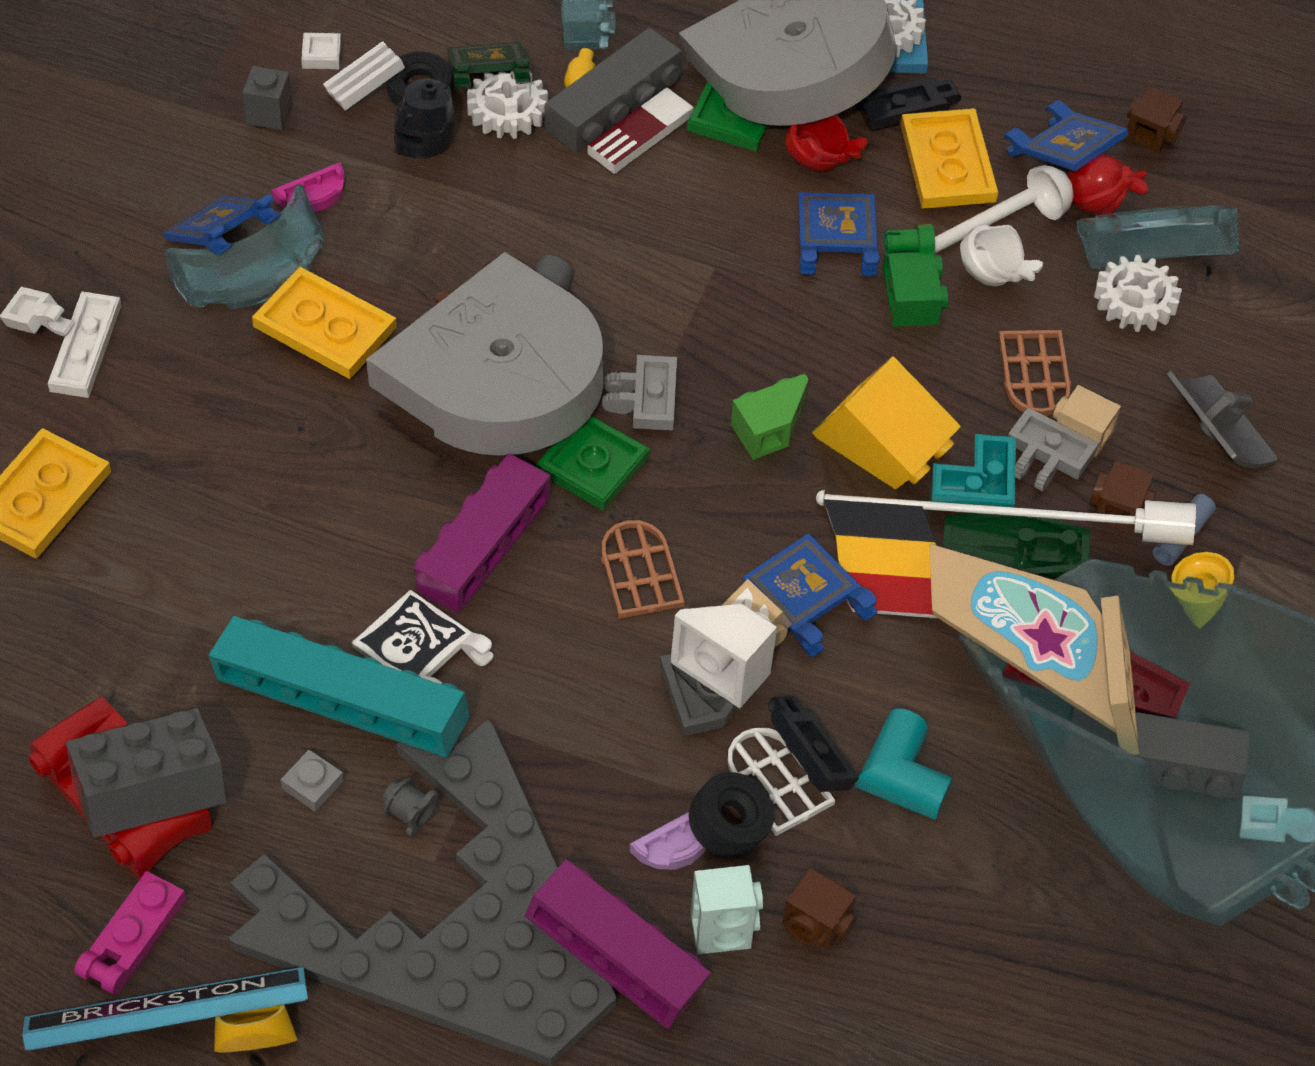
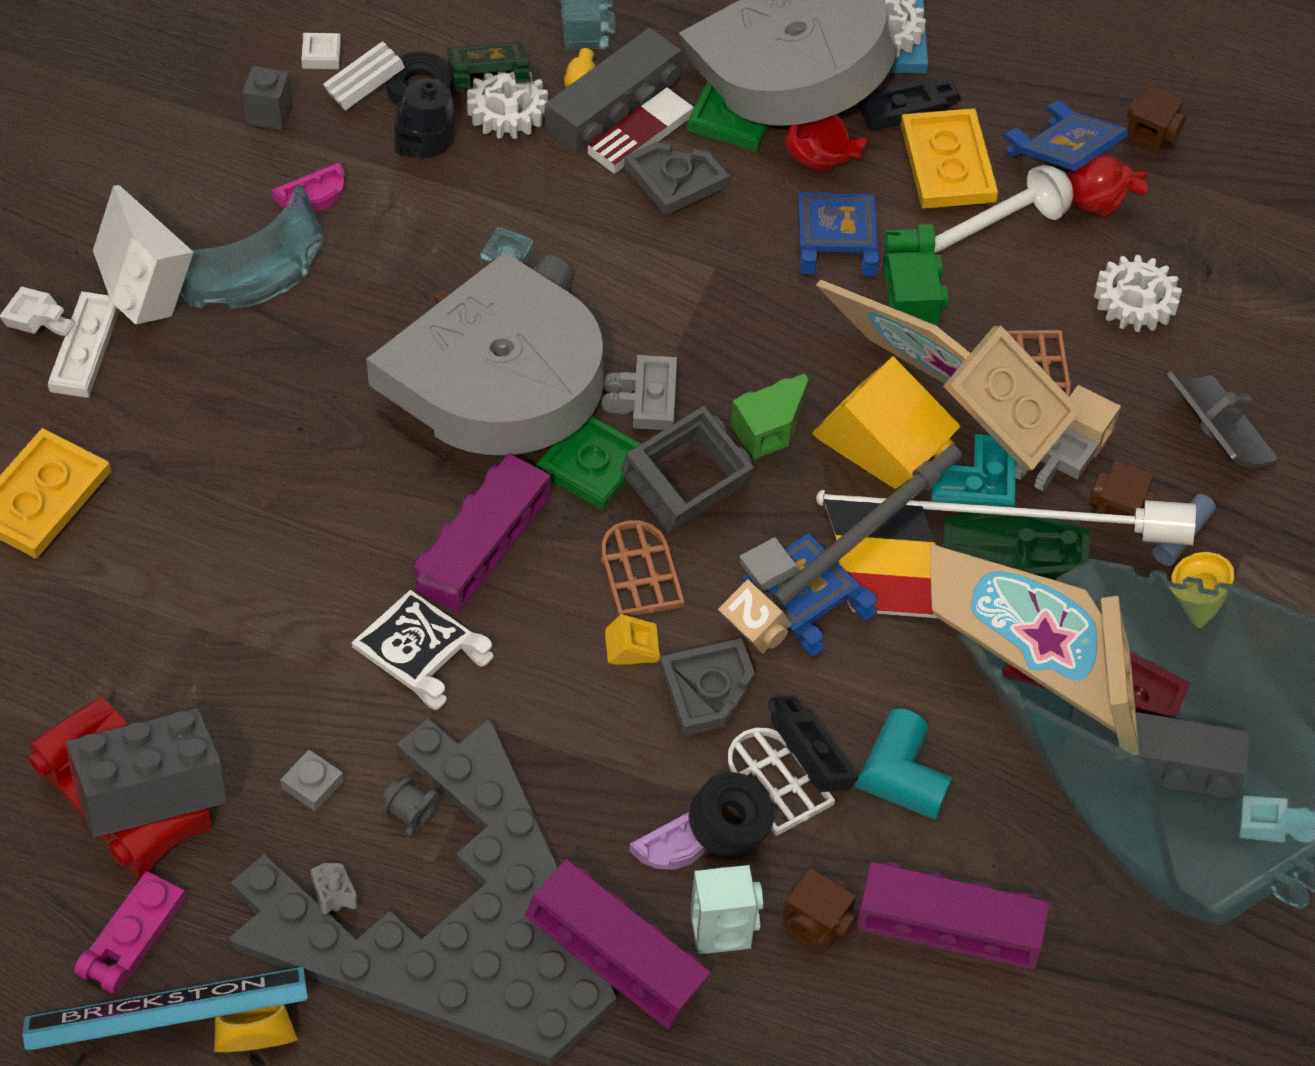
blue flag [163,194,281,255] -> none
teal brick [208,616,470,758] -> none
yellow plate [252,266,397,379] -> none
white slope [671,604,777,708] -> none
white hat [960,225,1043,286] -> none
clear light blue windscreen [1077,205,1239,270] -> none
none -> white slope [93,185,193,325]
none -> light grey piece [311,863,357,915]
none -> clear light blue plate [481,226,533,264]
none -> yellow slope [605,614,660,665]
none -> dark grey window [620,406,754,534]
none -> dark grey plate [624,142,730,216]
none -> light grey tile [739,537,798,593]
none -> dark grey bar [772,444,962,608]
none -> tan piece [816,279,1082,471]
none -> magenta brick [857,862,1050,970]

